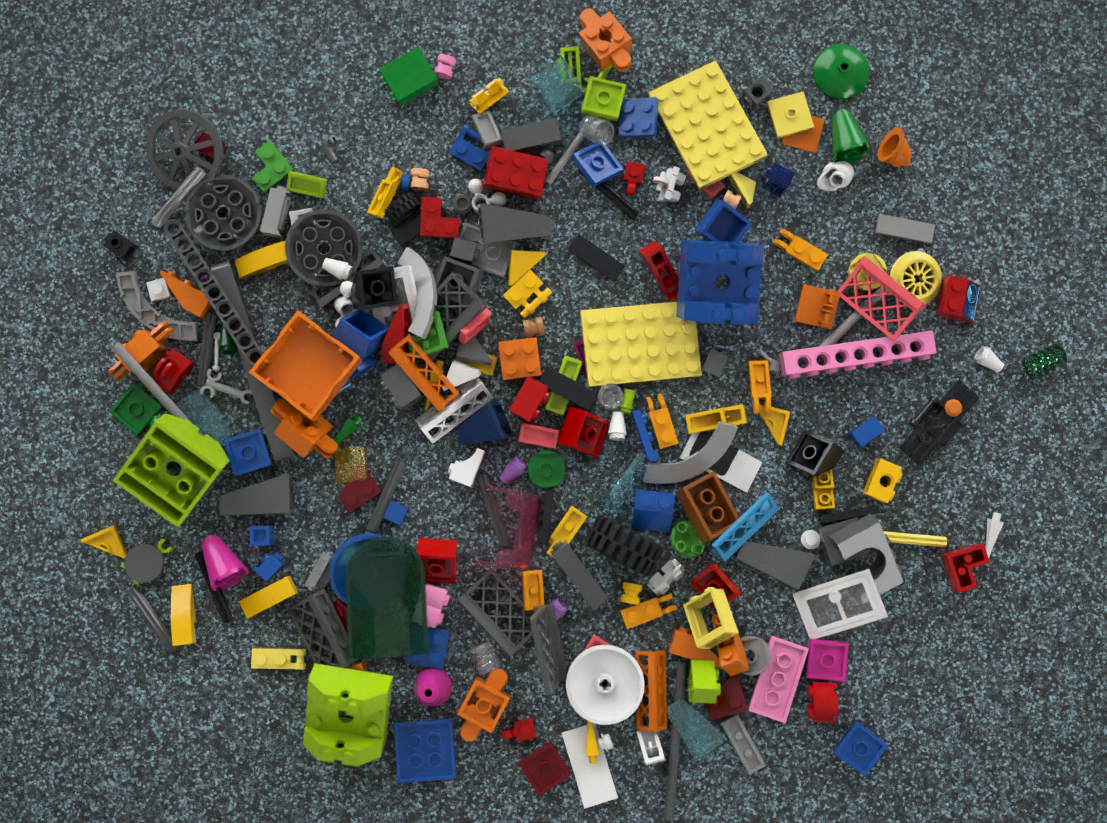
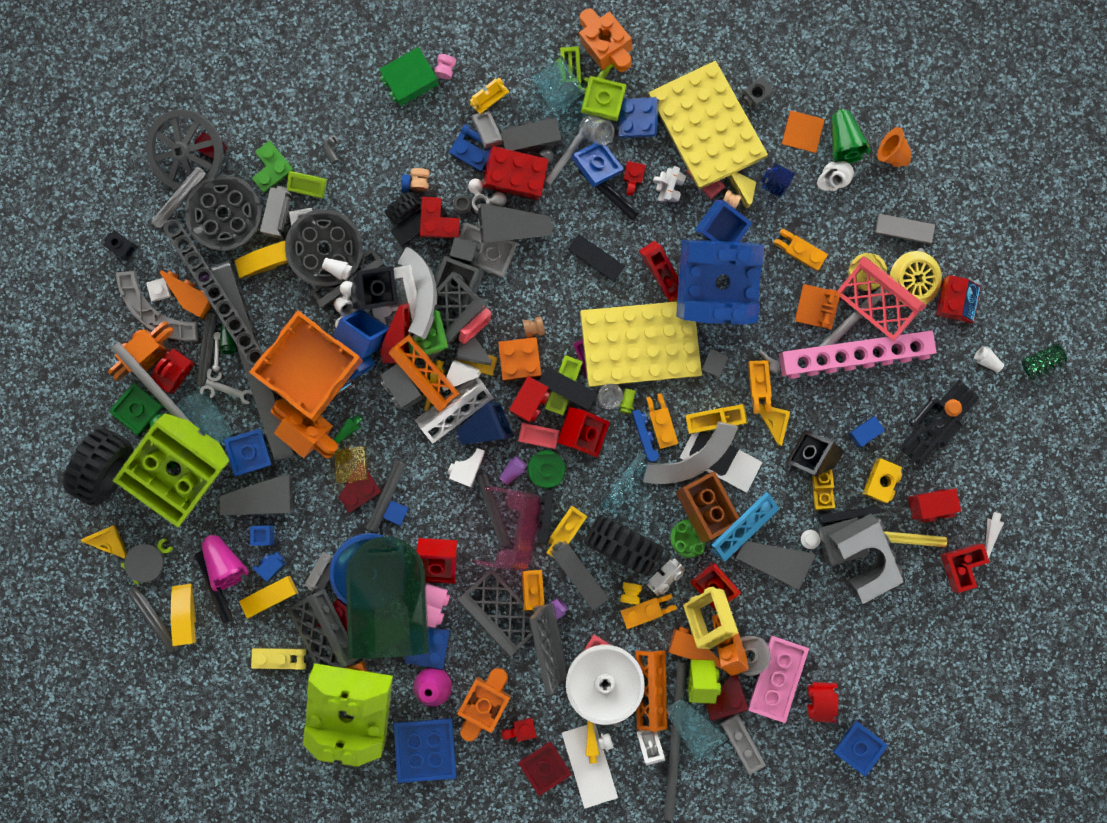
yellow hinge [367,167,404,219] -> none
clear wheel [469,640,502,676] -> none
yellow plate [503,270,552,319] -> none
yellow tile [508,250,546,286] -> none
white cone [608,412,627,441] -> none
blue slope [631,490,675,532] -> none
light yellow plate [767,91,814,139] -> none
white door [792,569,888,639] -> none
dark pink plate [805,638,849,682] -> none
green dish [813,44,869,100] -> none
none -> black tyre [62,428,134,506]
none -> red brick [908,488,962,522]

